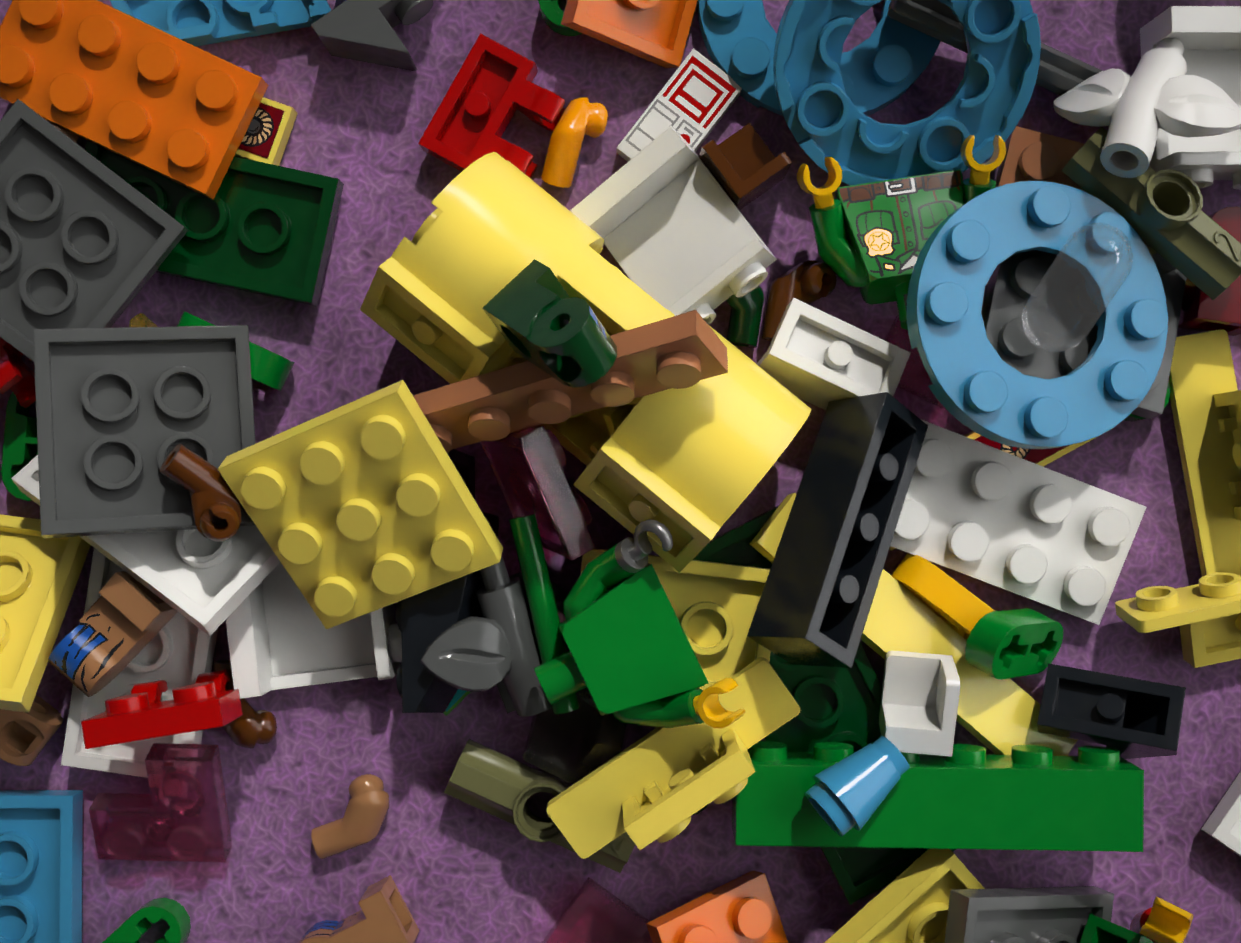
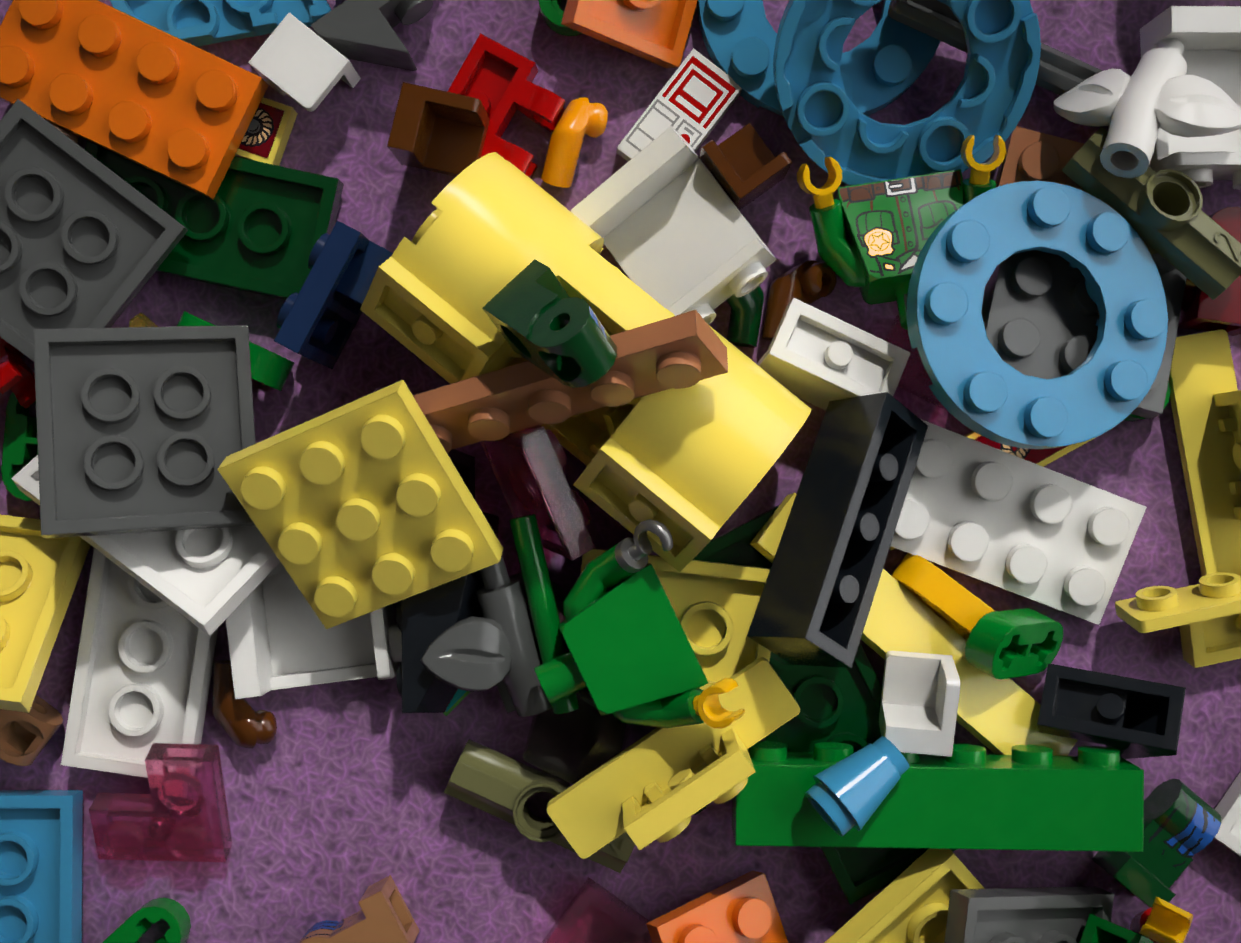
medium nougat leg [48,571,178,697] -> none
red plate [81,669,243,749] -> none
reddish brown arm [160,444,241,542] -> none
medium nougat arm [311,774,389,859] -> none
clear tile [1022,223,1133,352] -> none
none -> white panel [248,13,361,112]
none -> dark blue plate [274,220,393,369]
none -> reddish brown panel [387,82,490,177]
none -> dark green leg [1092,779,1221,908]

